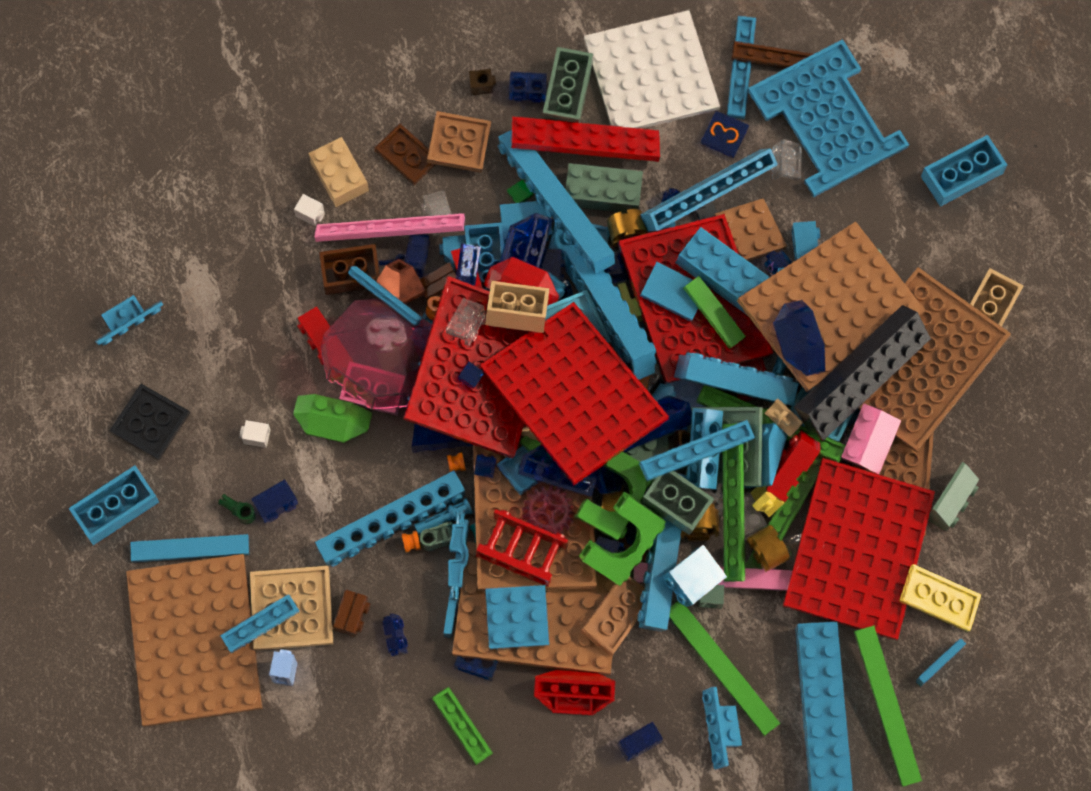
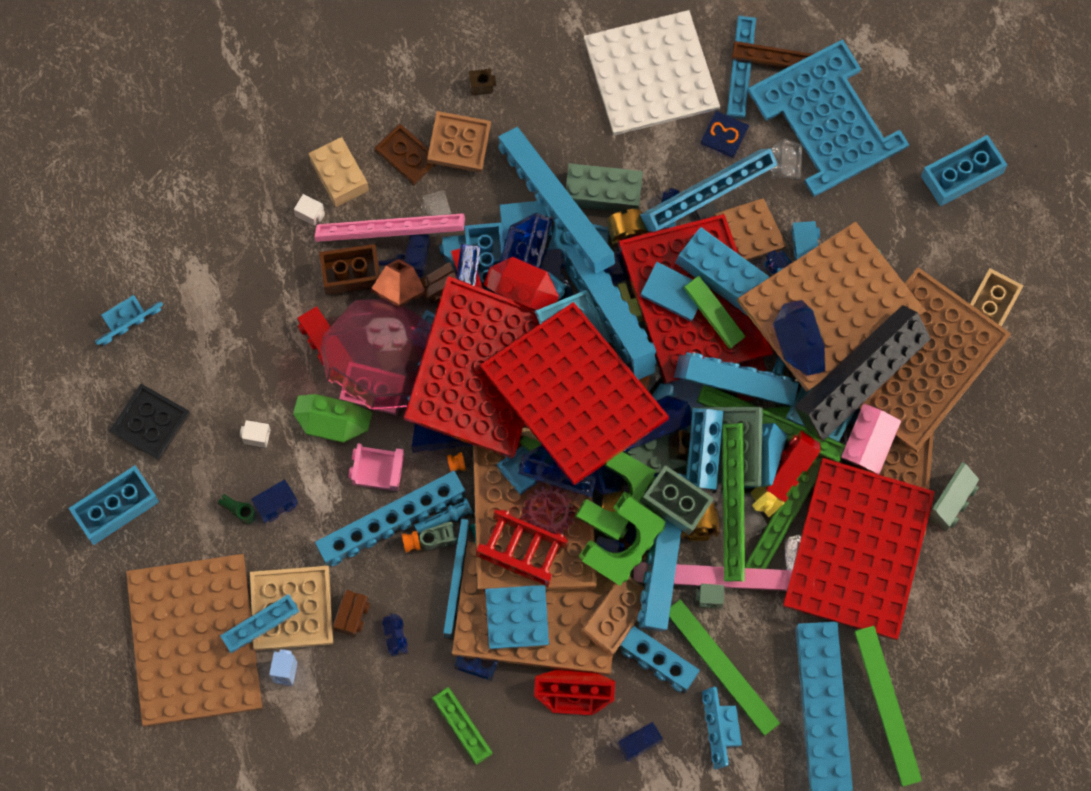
dark azure tile [131,534,249,562] -> none
dark azure axle [348,266,422,326] -> none
orange wheel [425,296,440,320] -> none
clear bracket [445,298,487,346] -> none
dark azure piece [448,512,469,600] -> none
clear blue tile [457,362,485,389] -> none
clear blue tile [474,454,497,478] -> none
tan brick [486,281,549,333] -> none
green tile [507,180,533,203] -> none
clear blue brick [509,71,547,103] -> none
red plate [511,116,660,162] -> none
sand green brick [543,47,593,123] -> none
dark azure tile [639,420,755,481] -> none
panel [663,545,727,607] -> none
pearl gold brick [746,525,790,572] -> none
tan hips [765,399,804,437] -> none
light yellow tile [899,564,981,632] -> none
dark azure tile [916,639,966,687] -> none
none -> bright pink panel [348,443,405,492]
none -> dark azure brick [620,626,700,693]

